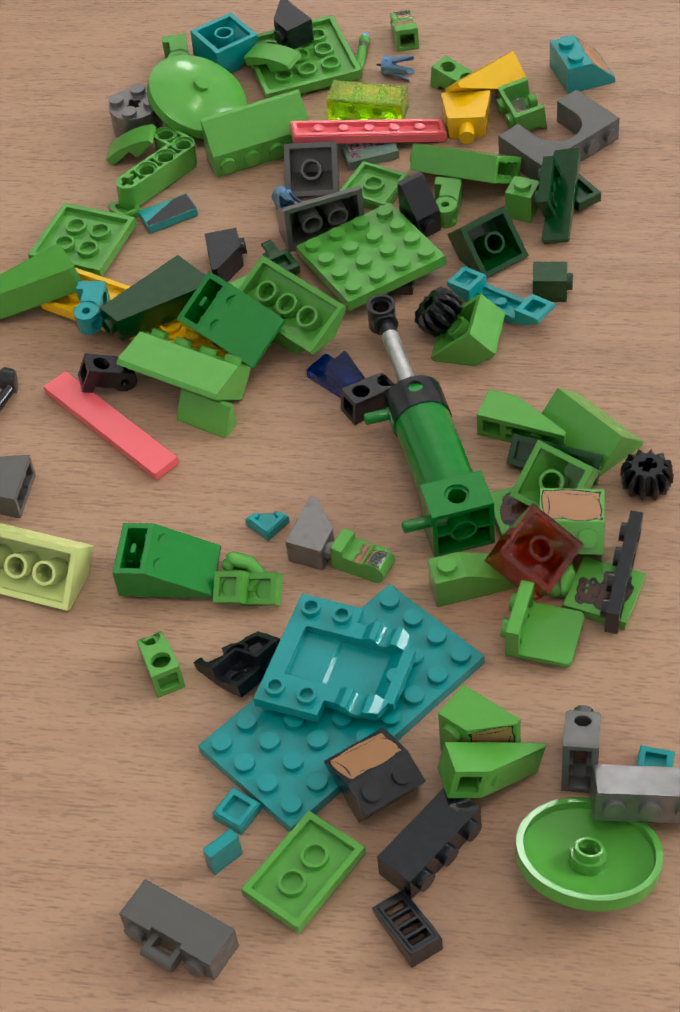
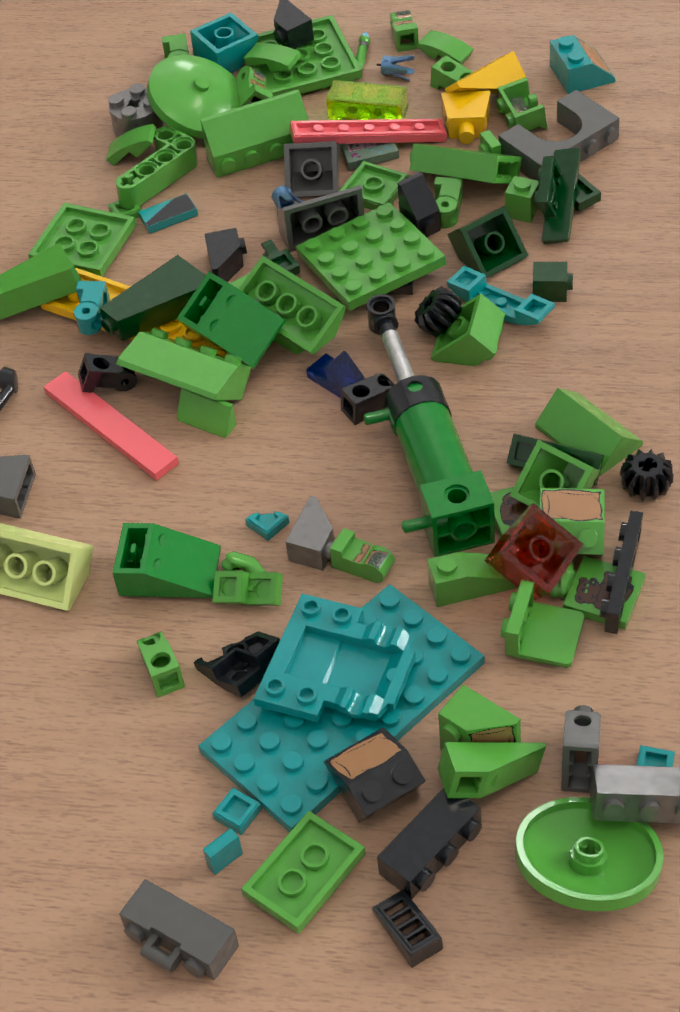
bright green slope [477,389,566,446] -> none
none -> bright green leg [237,65,273,107]
none -> bright green slope [416,30,474,65]
none -> bright green plate [478,130,501,154]

